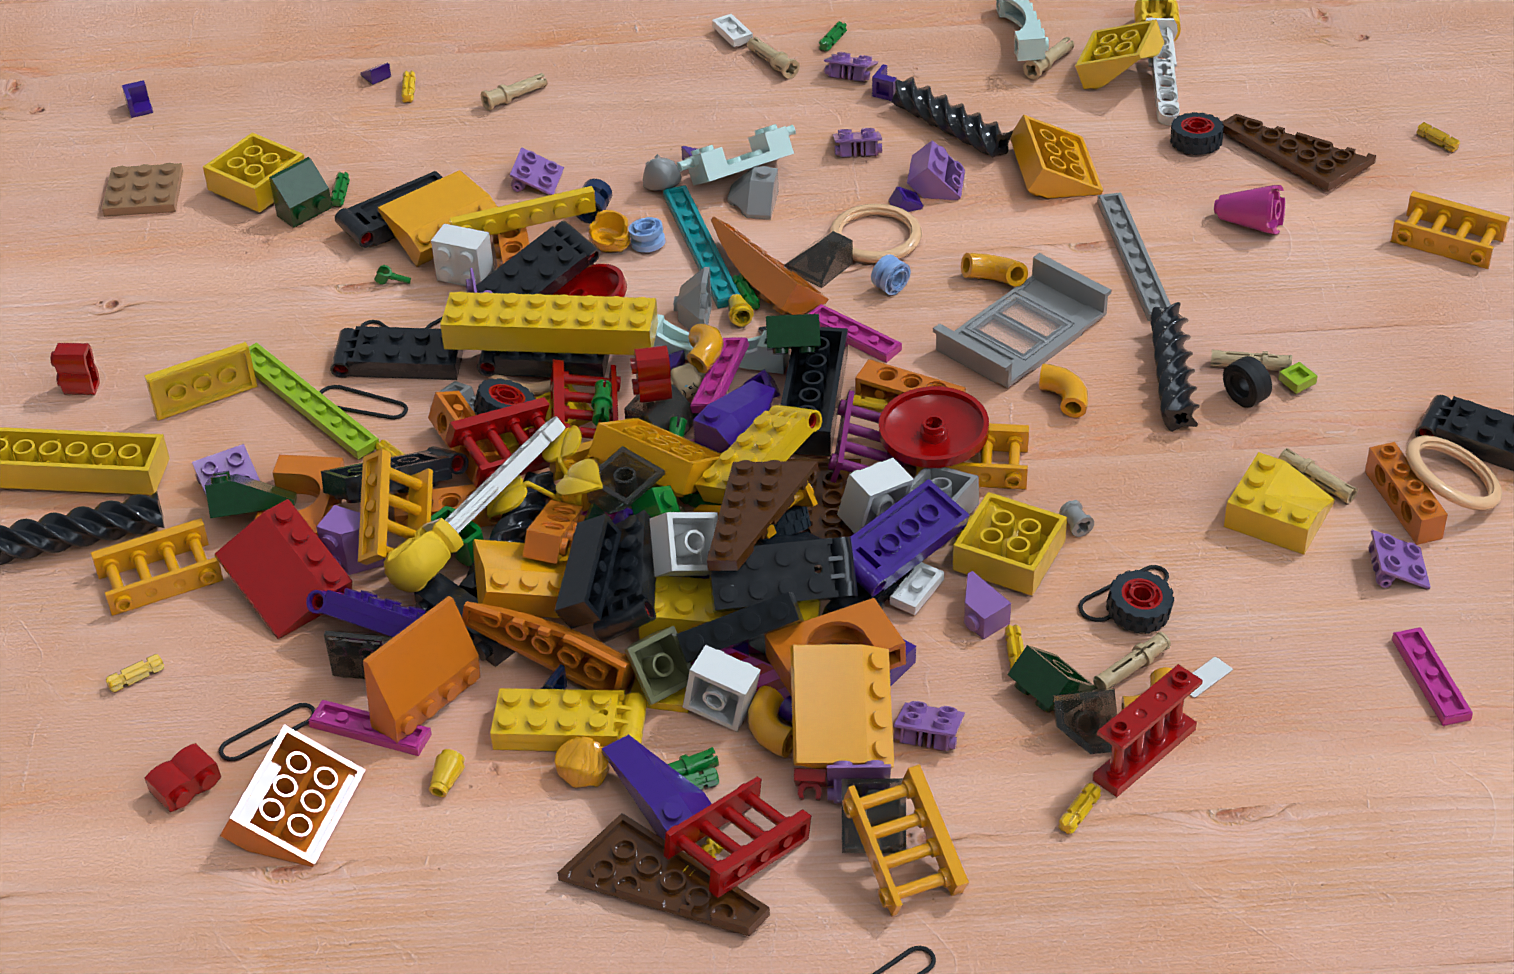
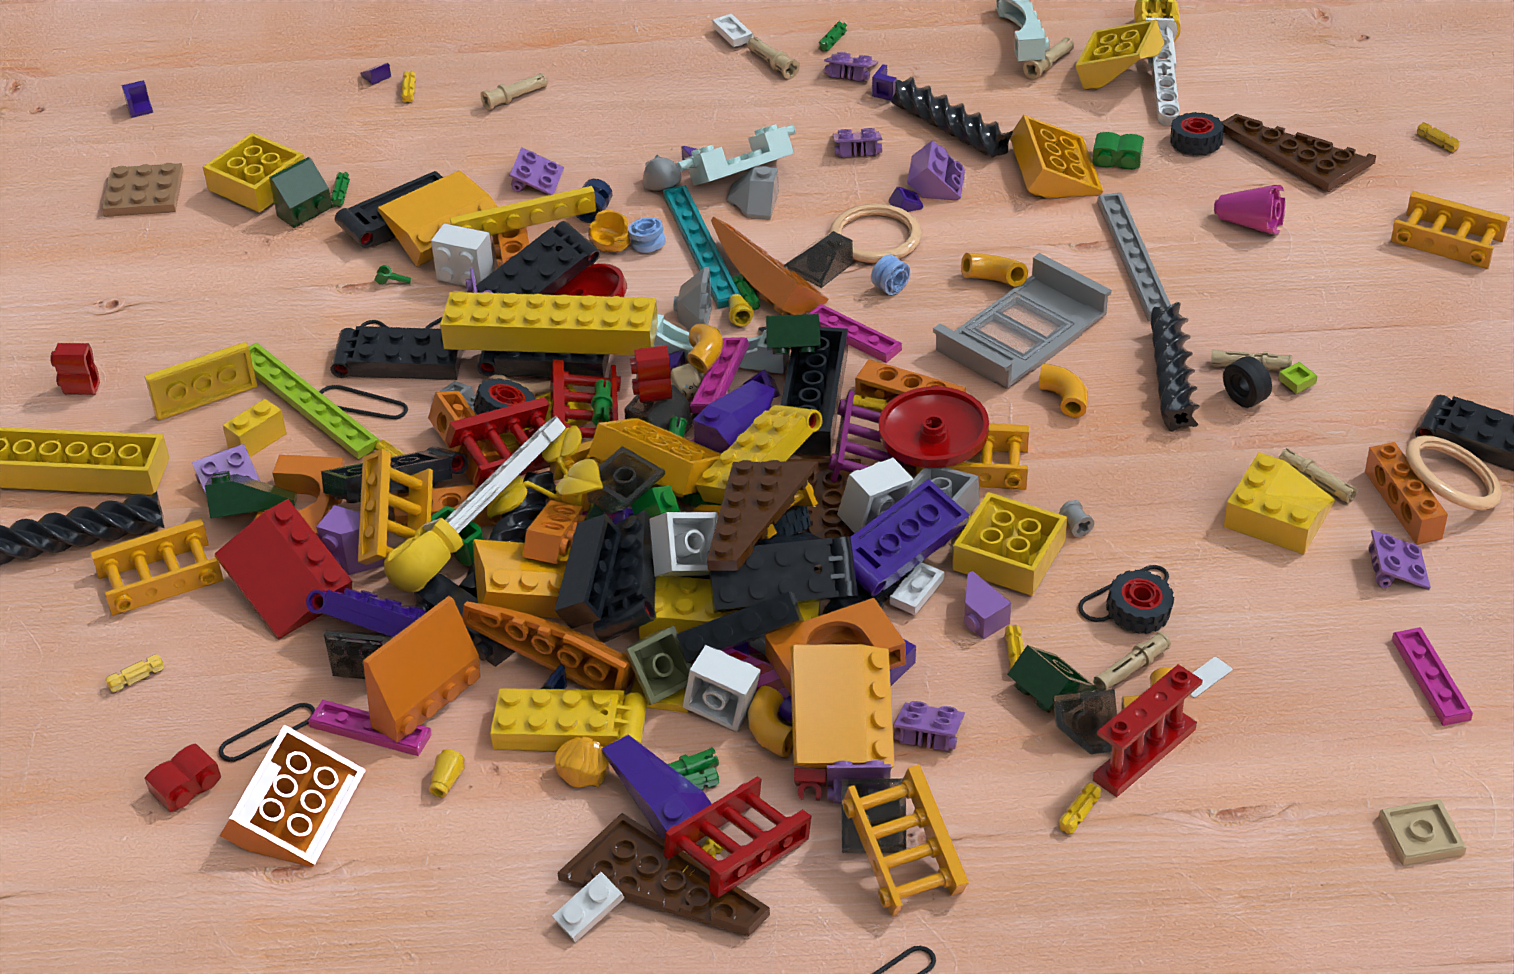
none -> yellow brick [223,399,287,457]
none -> white plate [552,872,624,943]
none -> green brick [1093,132,1144,169]
none -> tan tile [1378,799,1466,866]

